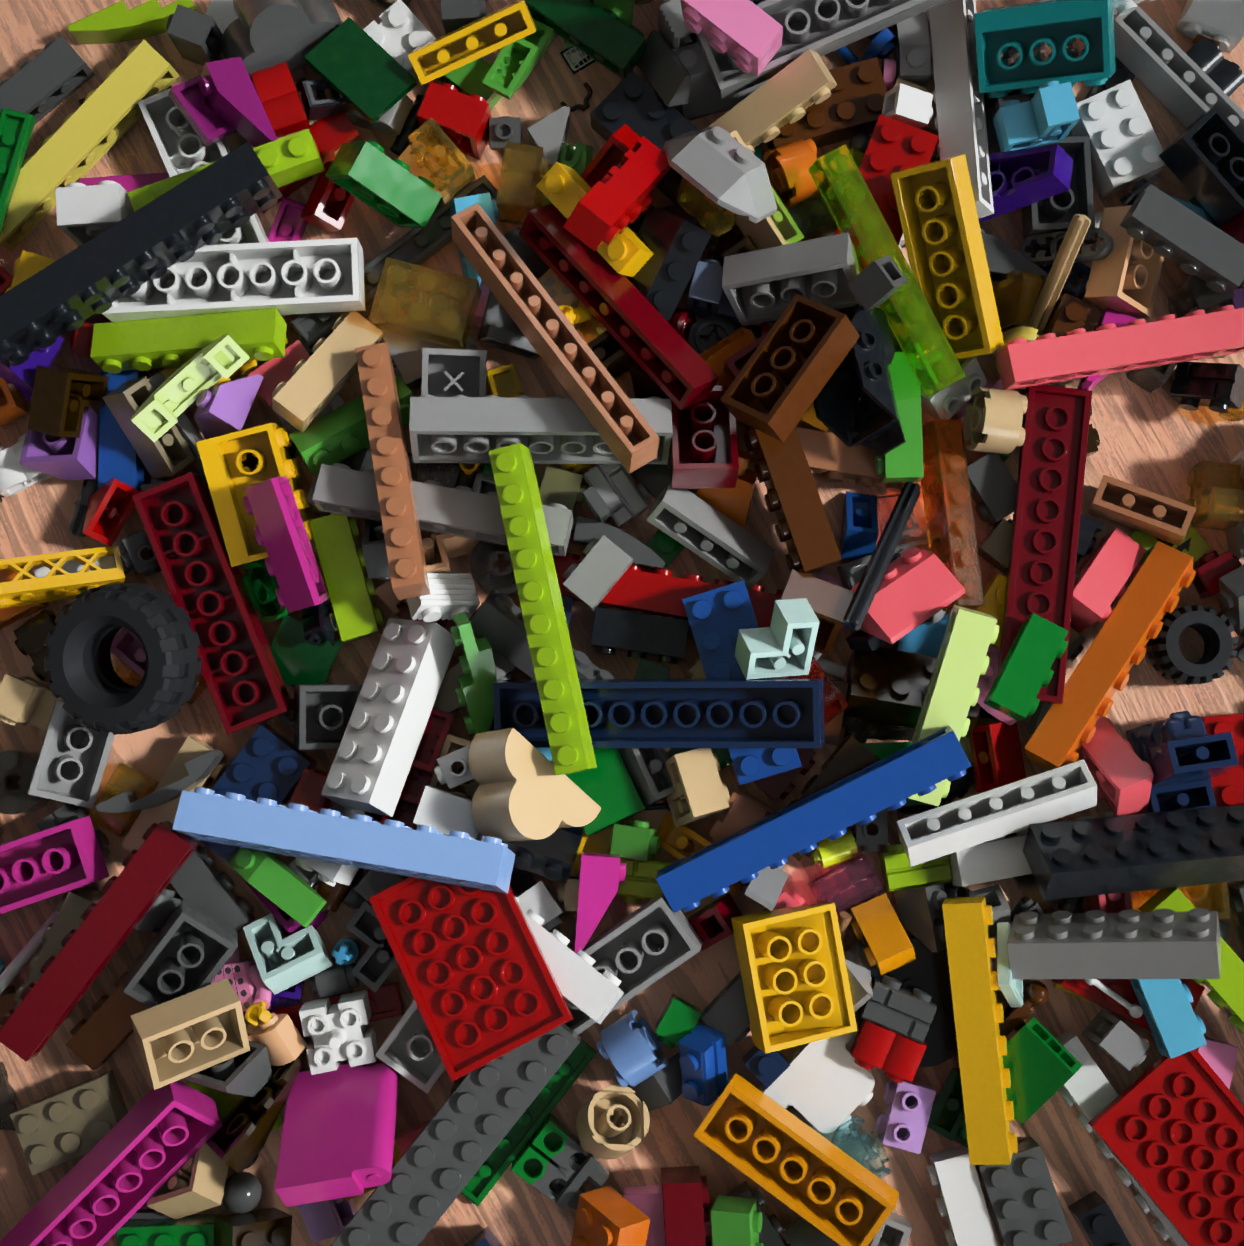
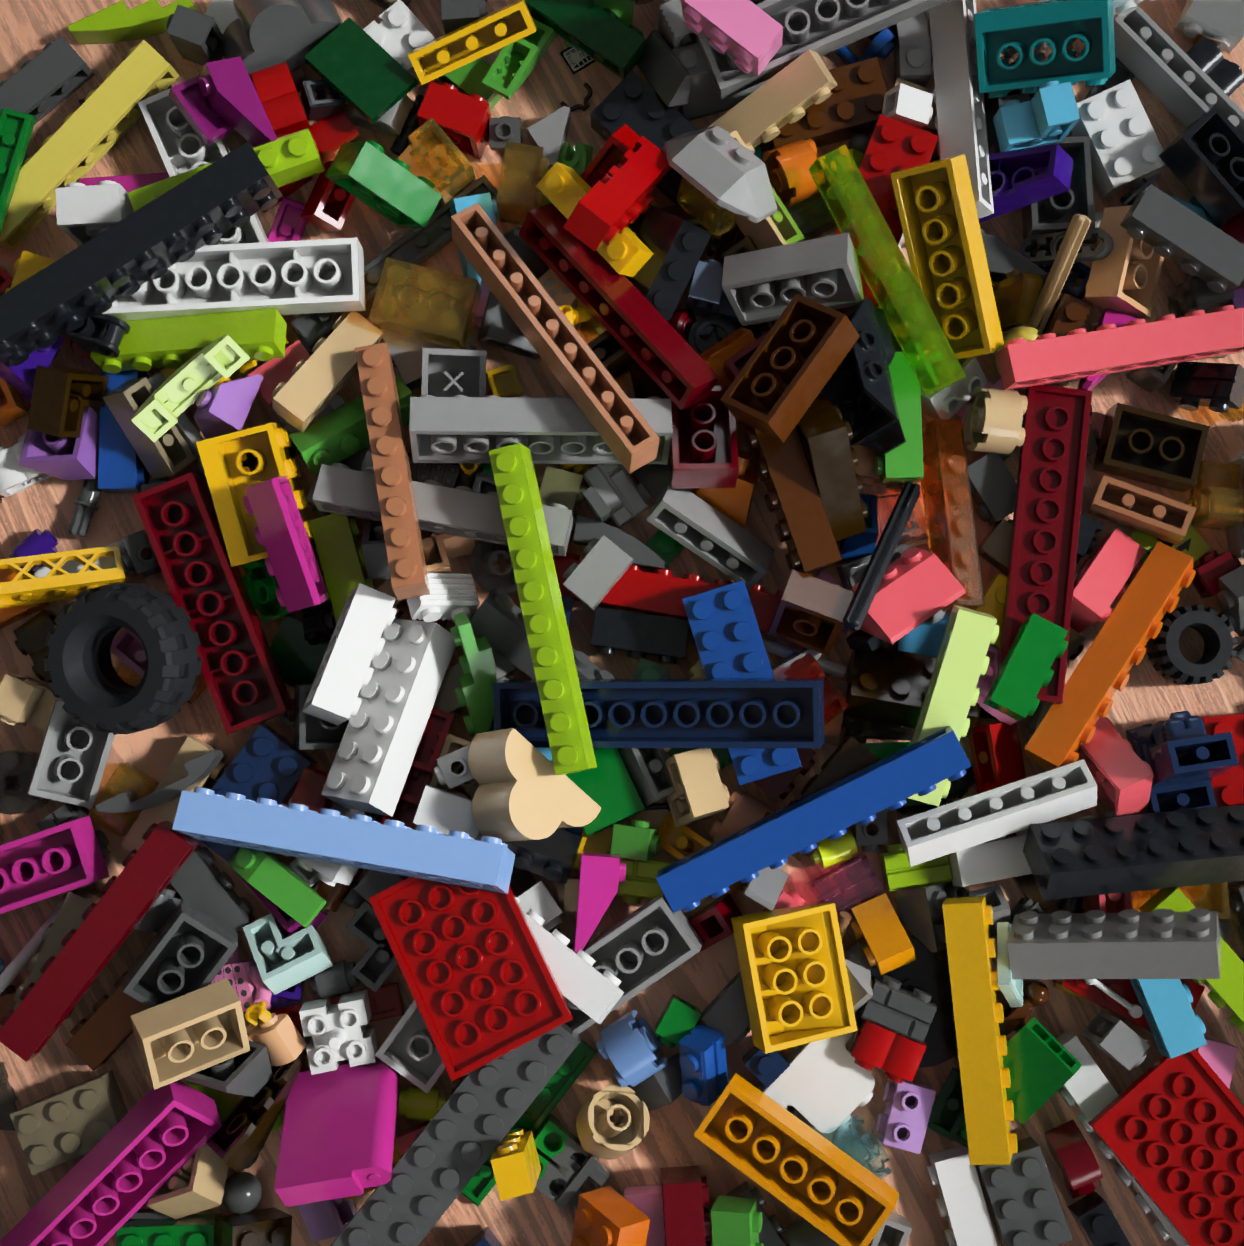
red slope [82,477,141,547] -> none
dark azure axle [331,938,361,965] -> none
light aqua brick [734,598,820,680] -> none
dark grey brick [847,255,908,311] -> none
bright pink tile [881,58,896,91] -> none
none -> dark purple brick [9,529,59,572]
none -> black piece [65,314,130,358]
none -> white brick [302,583,397,726]
none -> neon yellow brick [399,1086,446,1121]
none -> yellow brick [490,1128,541,1201]
none -> dark brown brick [795,395,868,541]
none -> dark red brick [1044,1120,1103,1199]
none -> dark brown brick [1093,403,1210,493]

